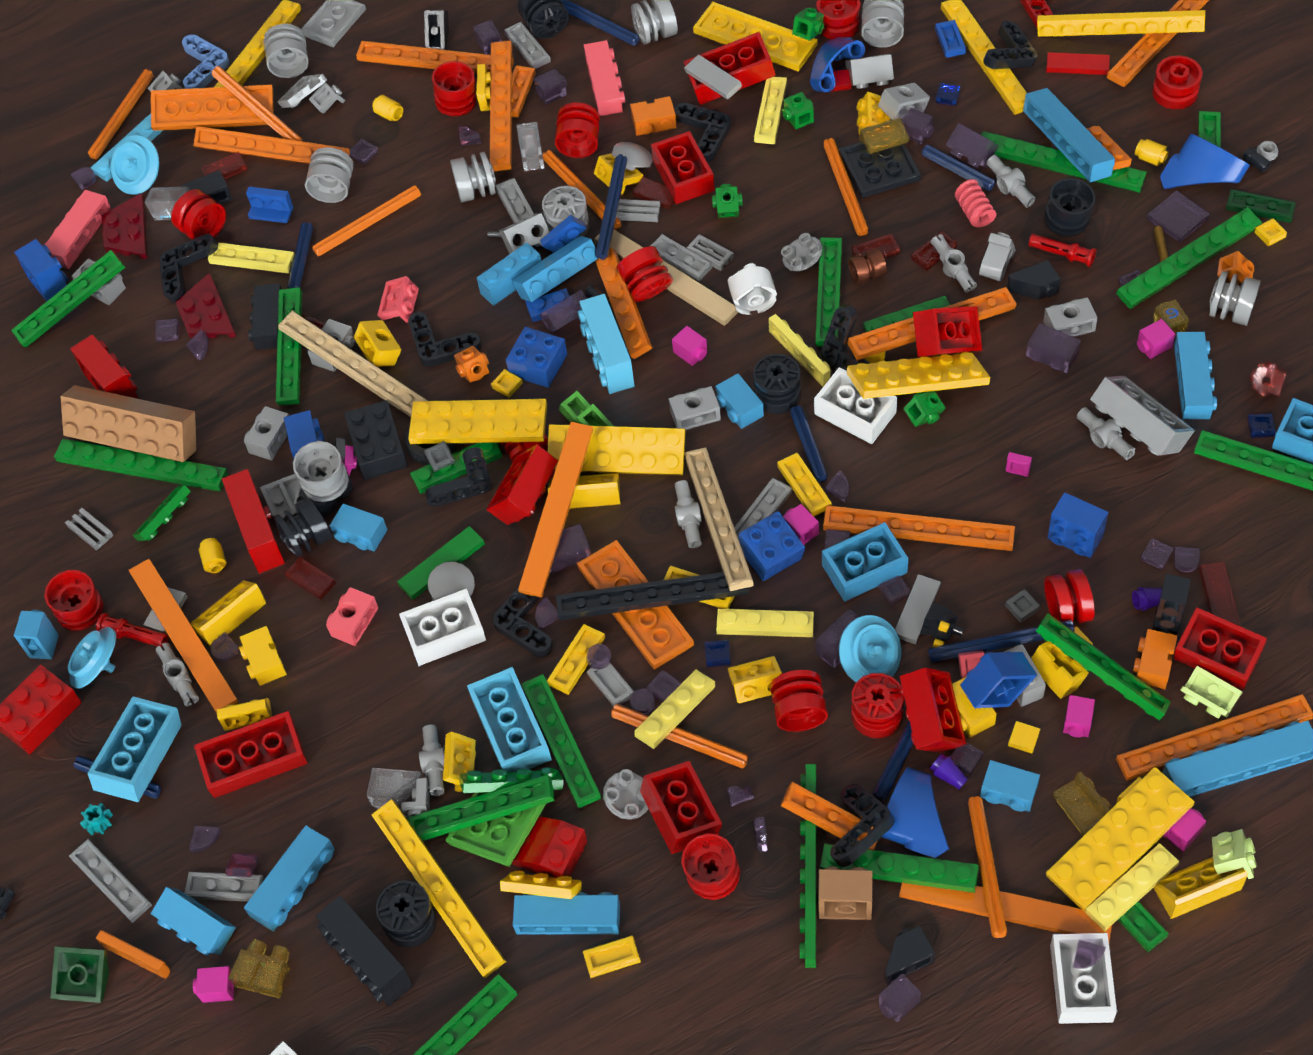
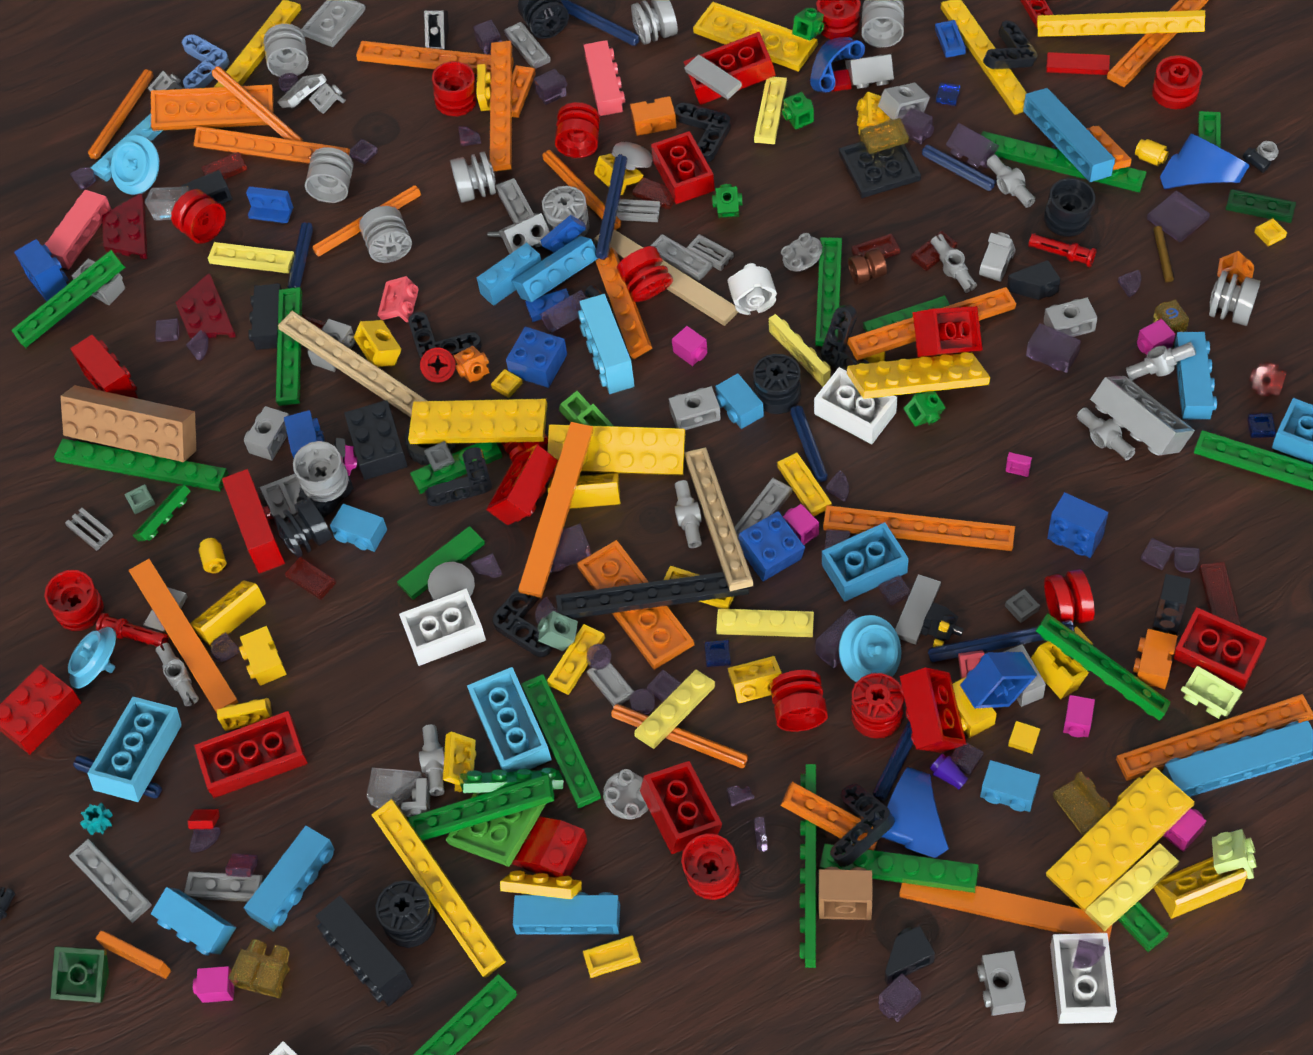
dark azure brick [14,609,59,660] -> none
black beam [159,234,218,303] -> none
coral brick [326,587,379,646] -> none
yellow brick [373,95,403,121] -> none
clear slope [517,122,544,171] -> none
orange axle [824,138,868,236] -> none
coral piece [955,179,996,227] -> none
orange axle [968,796,1007,938] -> none
green plate [1116,207,1262,309] -> none
dark purple cone [1132,587,1162,611] -> none
none -> sand green tile [124,484,155,514]
none -> red tile [188,809,220,829]
none -> clear purple tile [278,73,298,92]
none -> light grey wheel [359,206,412,263]
none -> red gear [420,348,455,383]
none -> clear purple tile [471,554,502,578]
none -> sand green brick [538,611,578,651]
none -> light grey brick [977,951,1026,1016]
none -> light grey pin [1126,342,1196,381]

